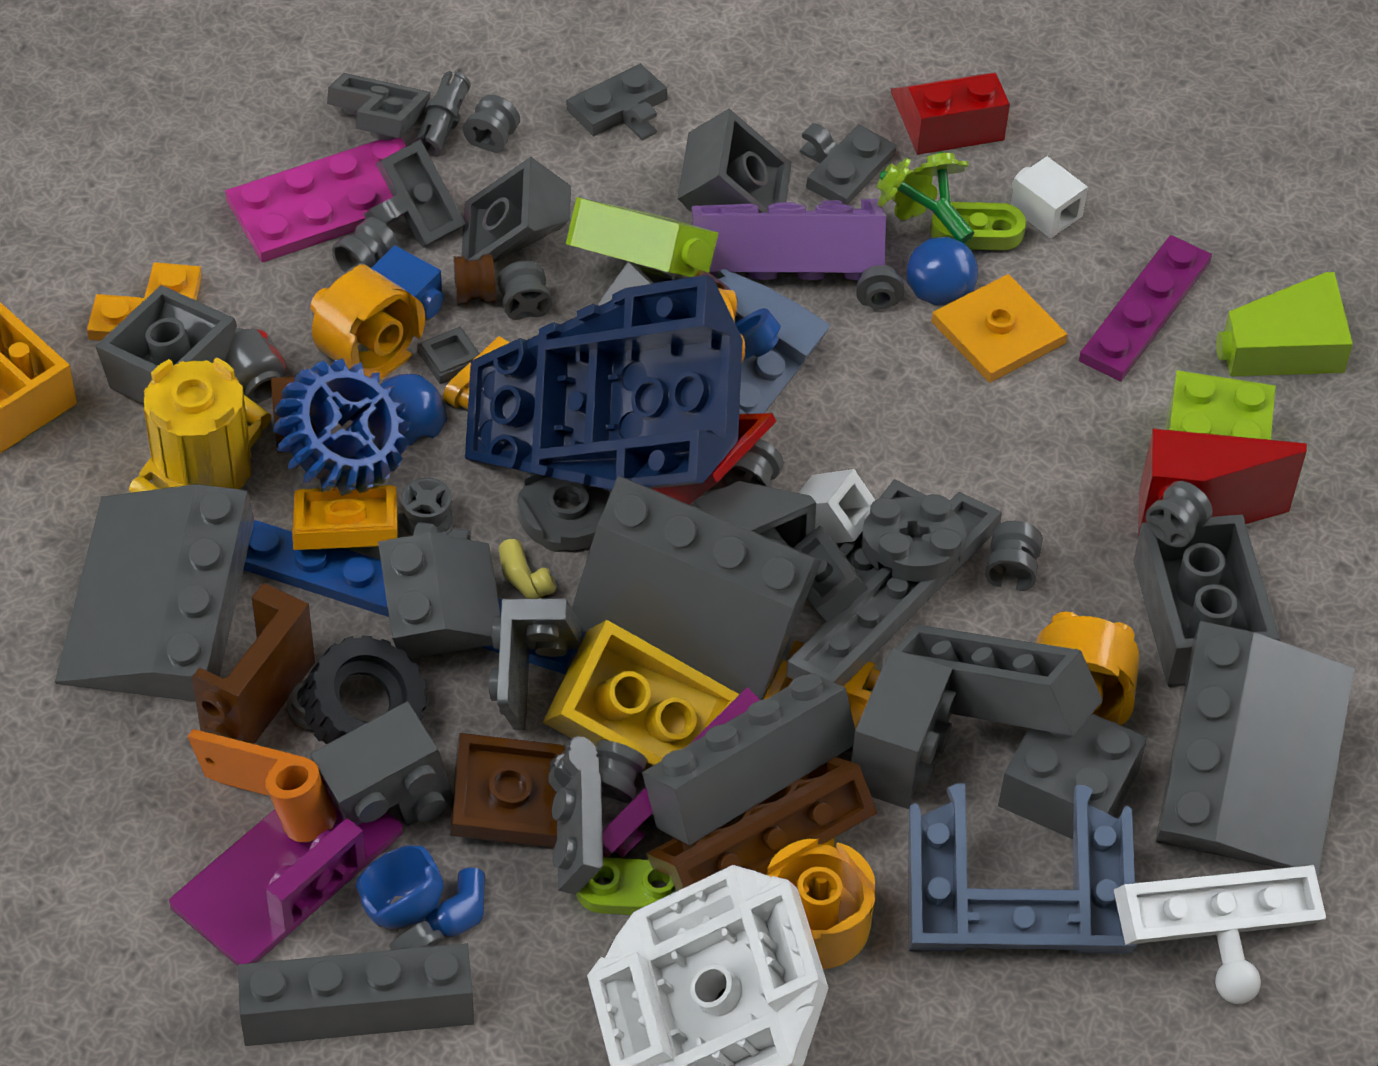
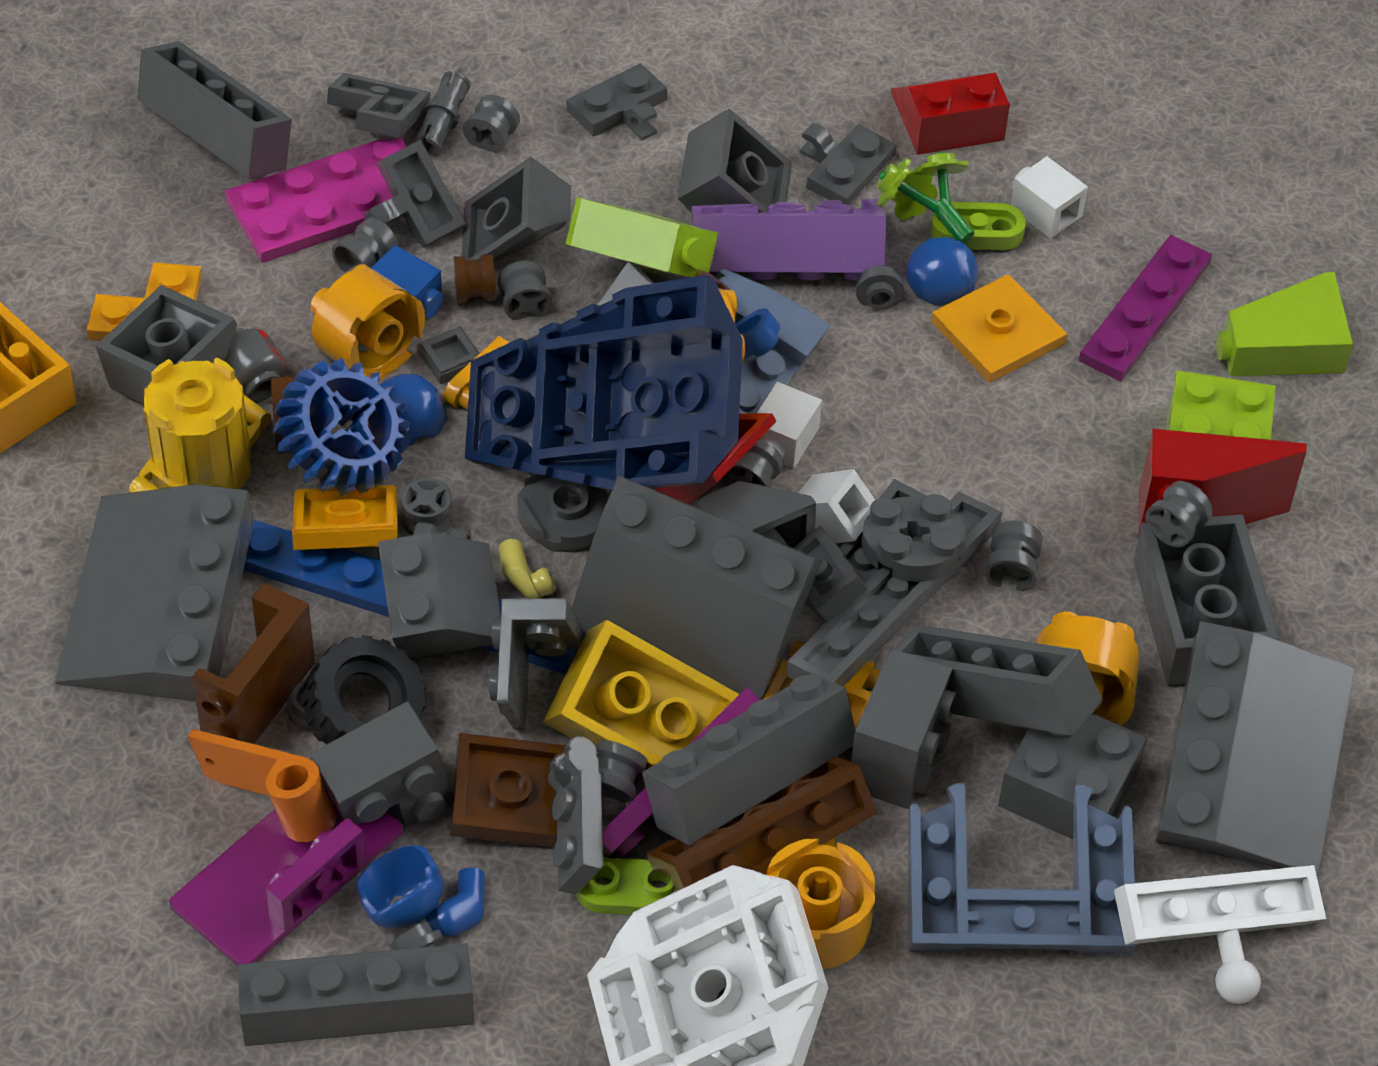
none -> dark grey brick [137,41,292,179]
none -> white brick [757,382,822,469]

